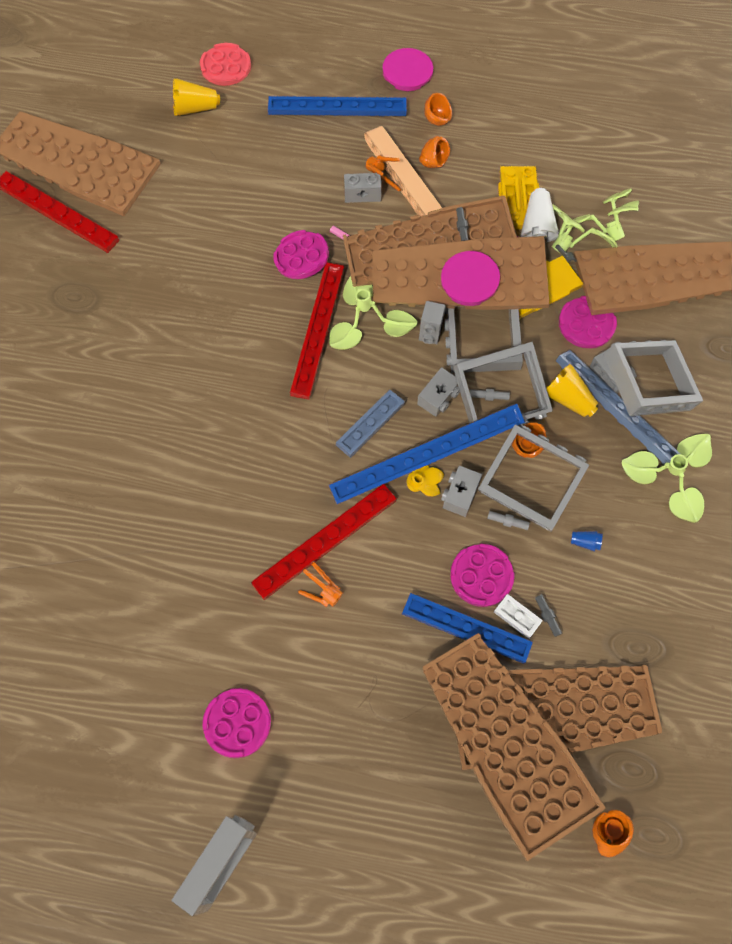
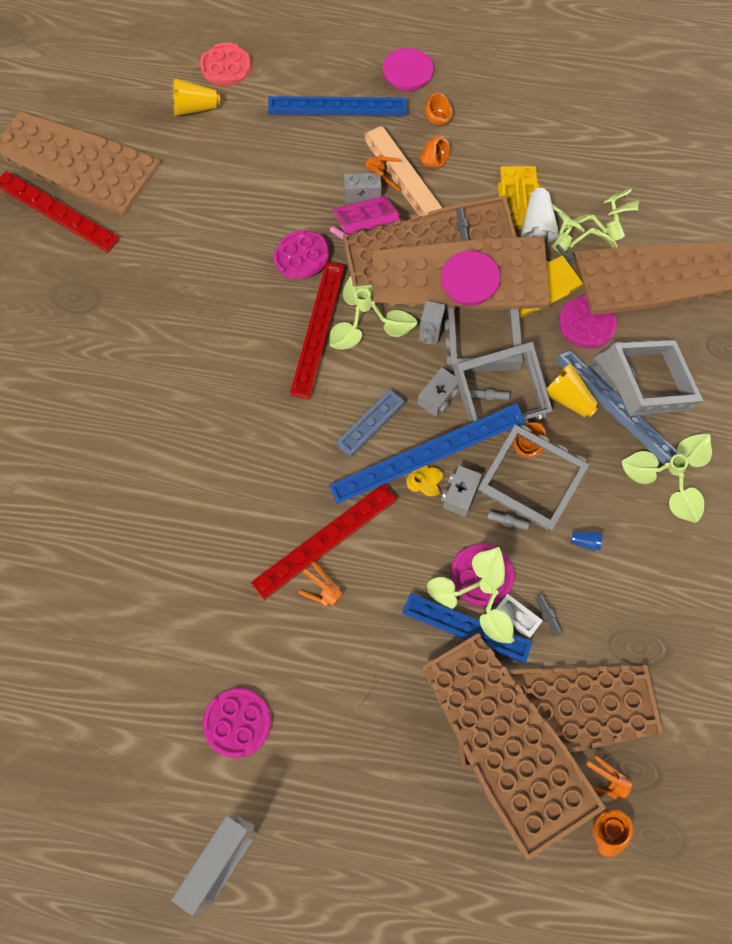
none -> dark pink plate [333,196,399,234]
none -> yellowish green plant [427,547,514,643]
none -> orange plant [586,755,632,800]

